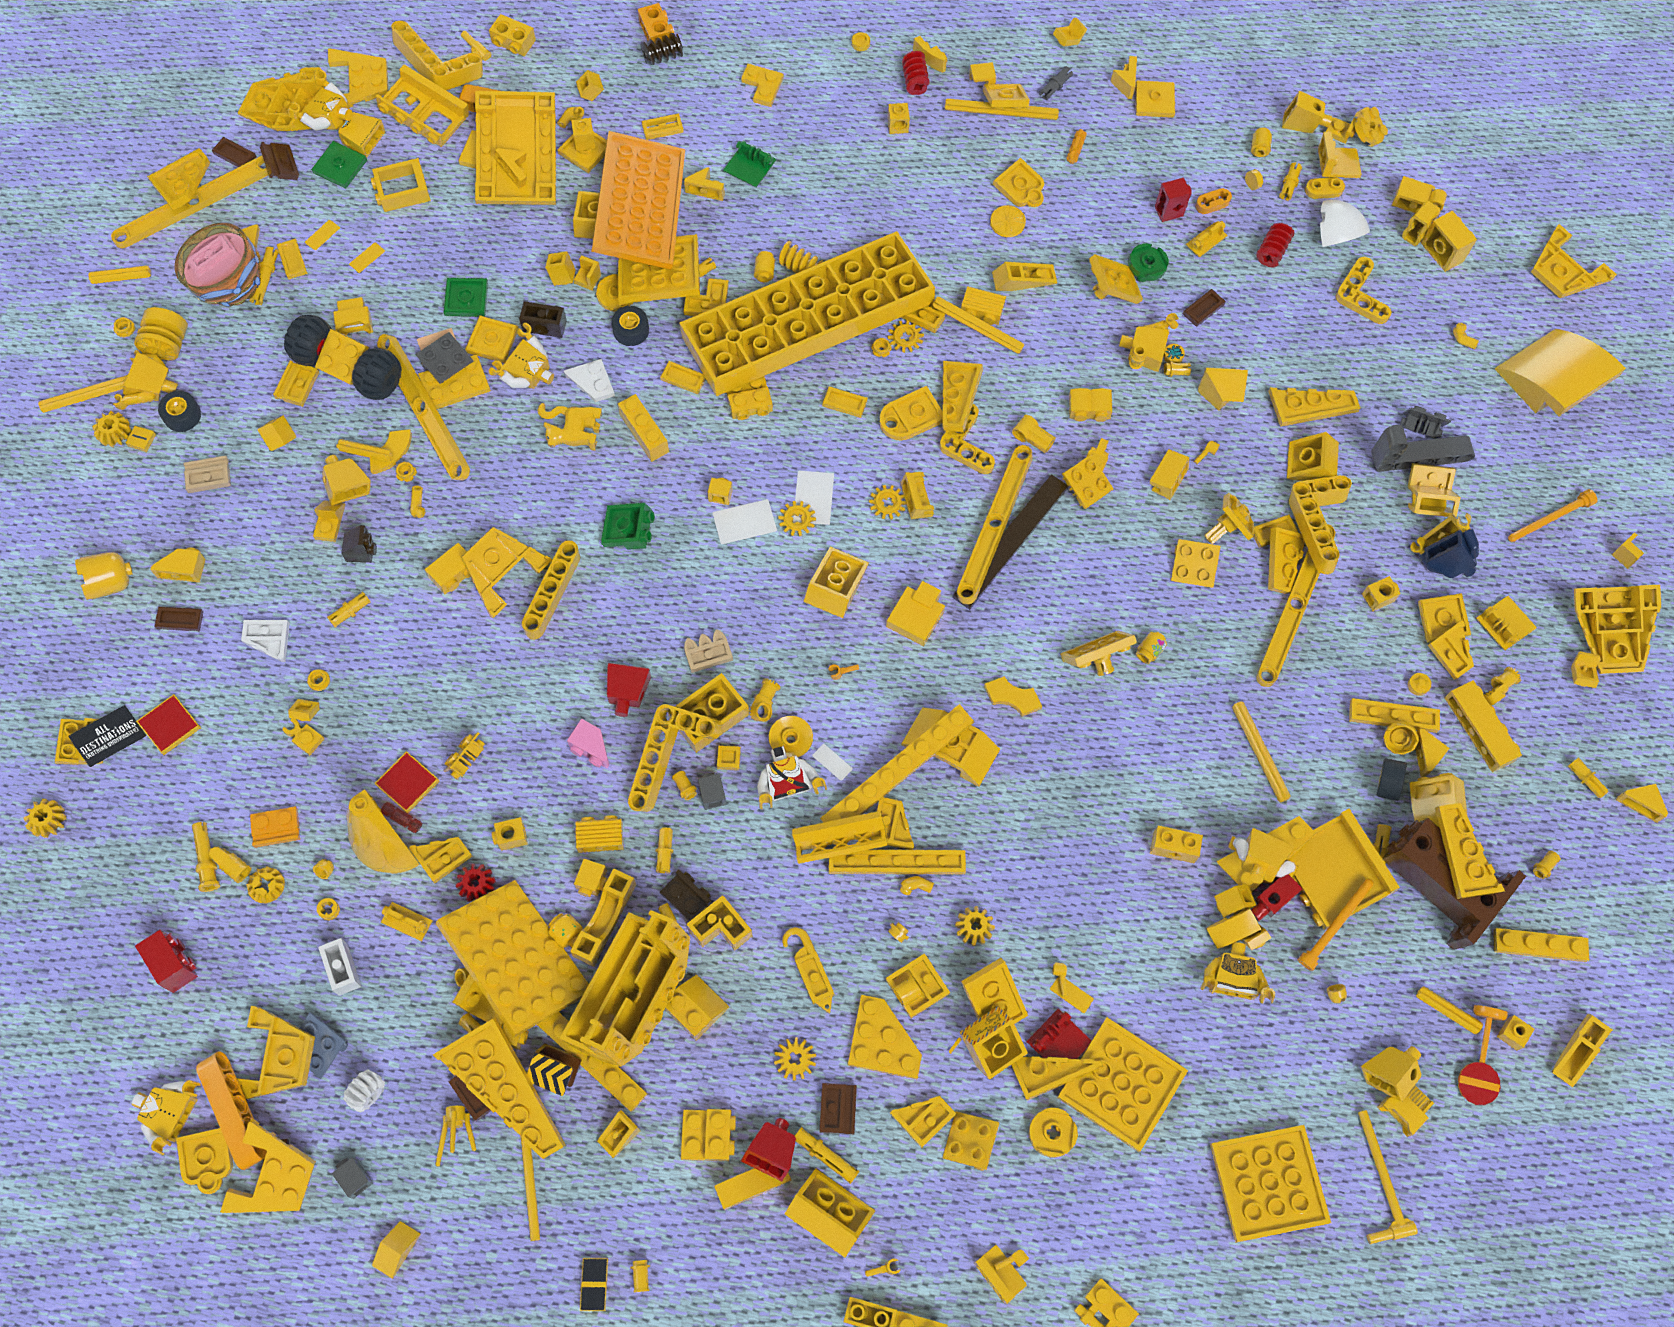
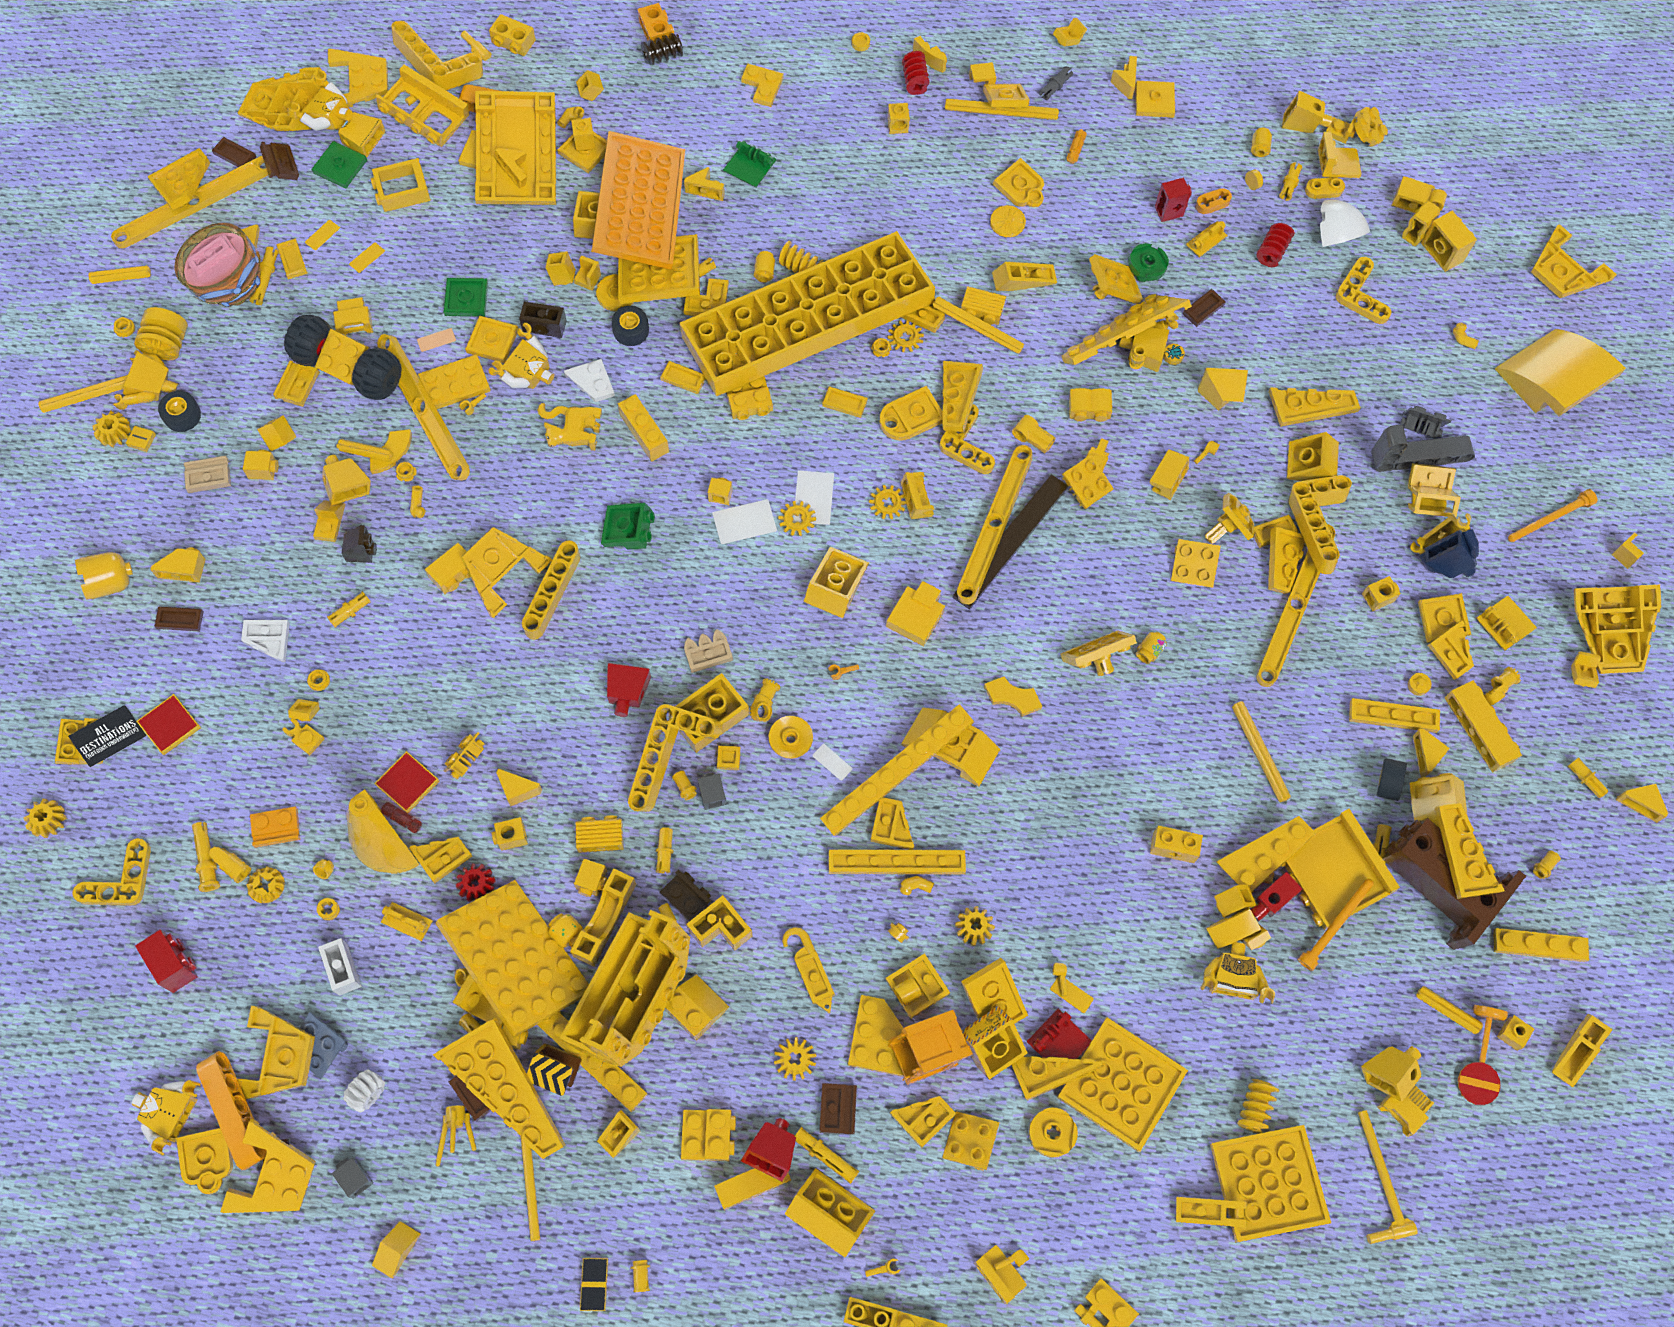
dark grey hinge [415,332,474,384] -> none
bright pink slope [567,719,609,768] -> none
yellow tile [641,113,684,140] -> none
torso [757,746,827,809] -> none
yellow fence [792,811,888,864] -> none
yellow pin [1164,361,1191,377] -> none
yellow torso [1228,828,1299,884] -> none
yellow hinge [1327,984,1347,1004] -> none
yellow hair [1383,721,1419,755] -> none
none -> yellow beam [72,838,151,906]
none -> yellow brick [243,450,279,480]
none -> yellow hand [459,393,486,415]
none -> yellow slope [496,768,542,806]
none -> light orange container [888,1010,973,1085]
none -> yellow wing [1061,294,1192,365]
none -> yellow plate [1176,1197,1247,1227]
none -> yellow piece [1237,1079,1280,1134]

